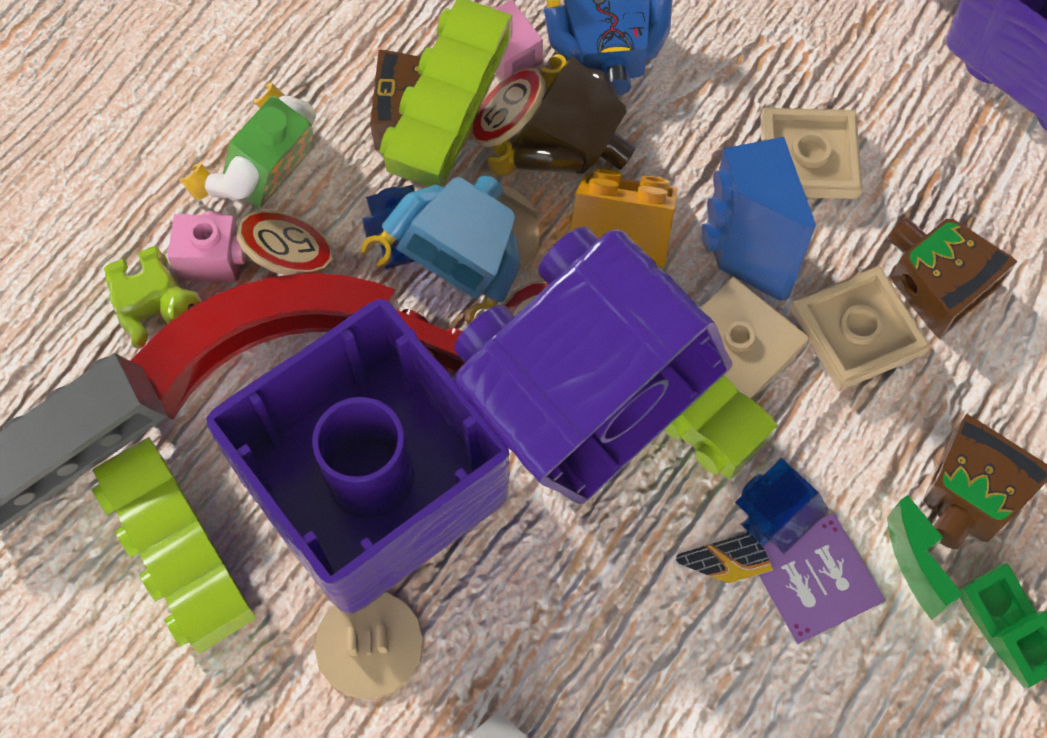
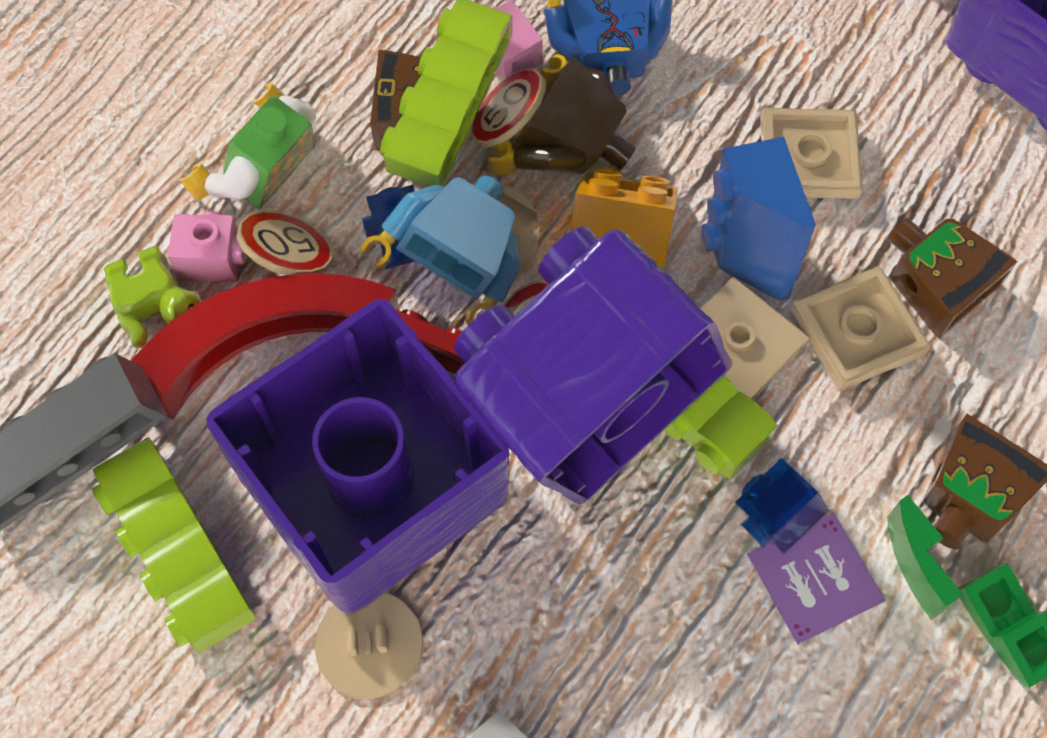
sticker [676,530,773,584] -> none

